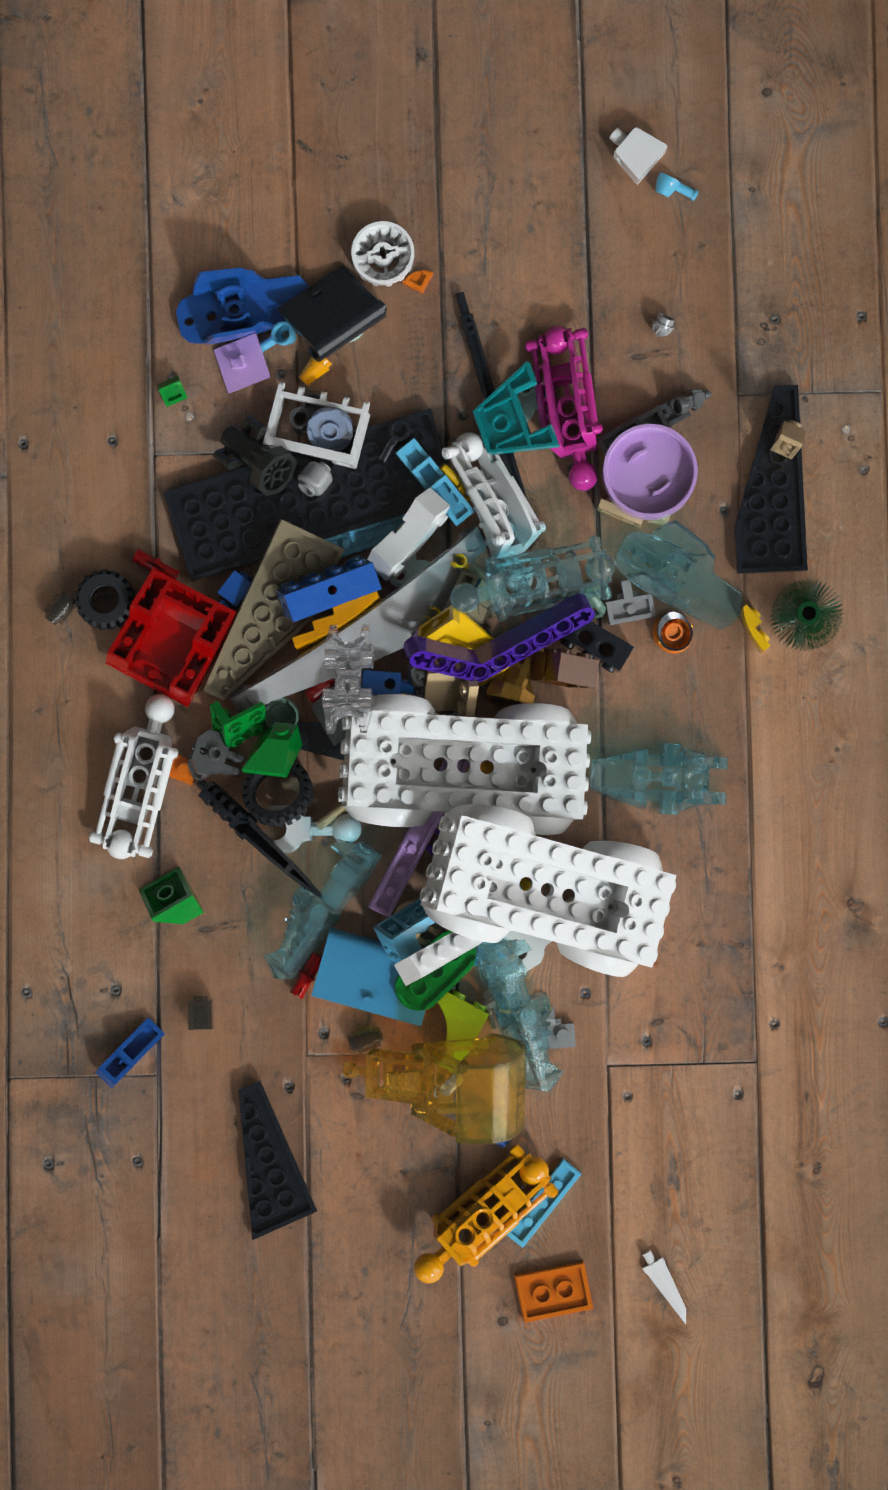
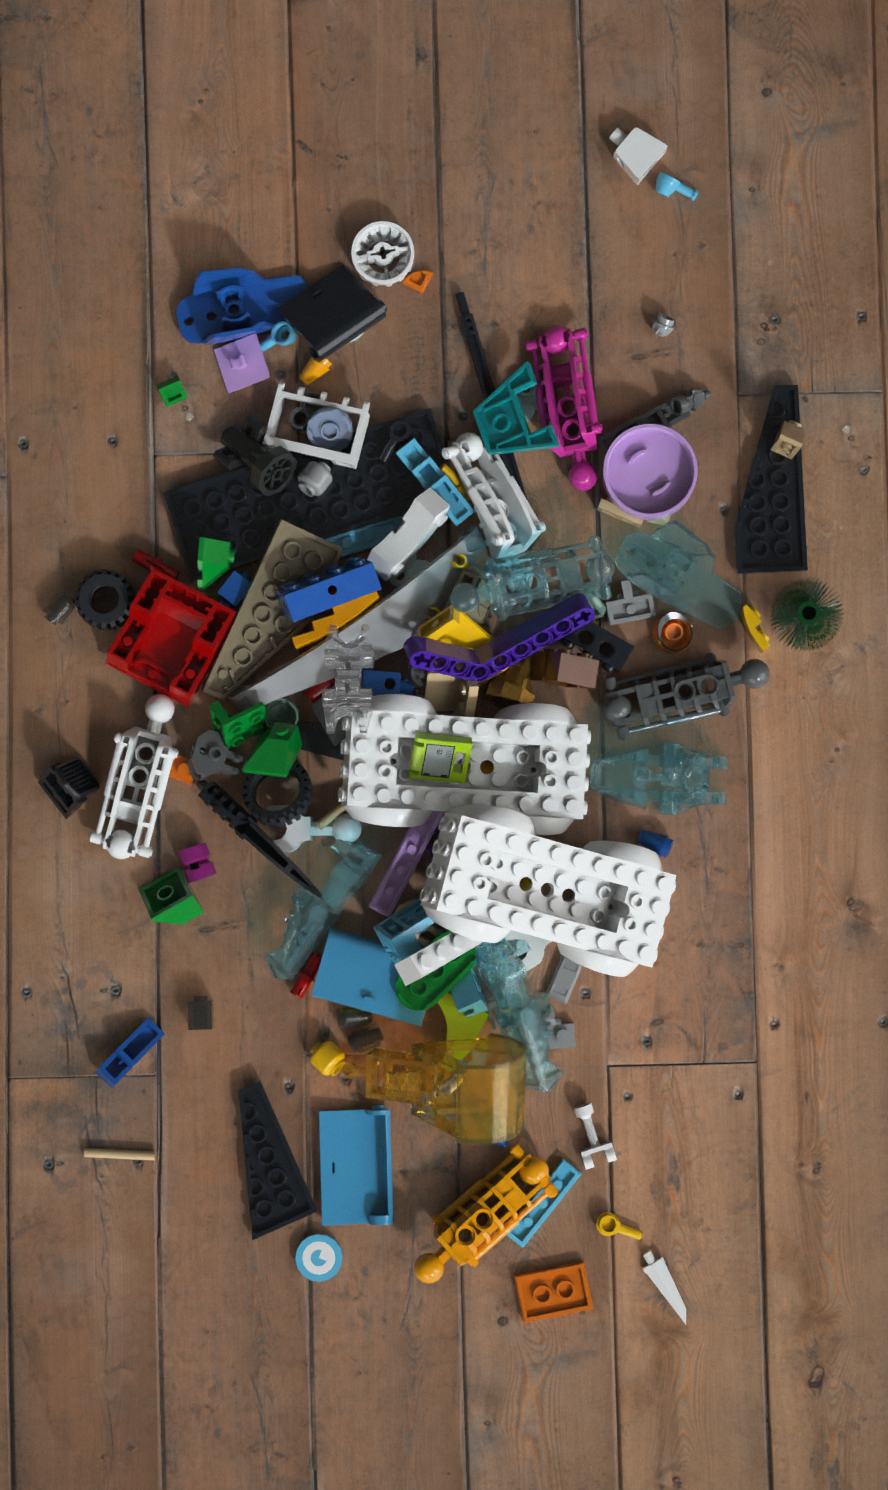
none -> black piece [38,757,100,819]
none -> tan bar [84,1148,156,1161]
none -> magenta wheel [177,843,217,884]
none -> green slope [198,537,235,590]
none -> medium azure tile [295,1233,343,1282]
none -> yellow head [310,1041,345,1076]
none -> dark azure door [319,1104,394,1226]
none -> clear smoke cone [337,1006,372,1030]
none -> lime container [408,732,472,784]
none -> medium azure hinge [450,968,488,1017]
none -> light grey tile [545,955,582,1004]
none -> white bar [574,1103,617,1170]
none -> yellow plate [596,1212,643,1240]
none -> dark grey piece [602,653,770,741]
none -> blue cone [637,830,674,857]

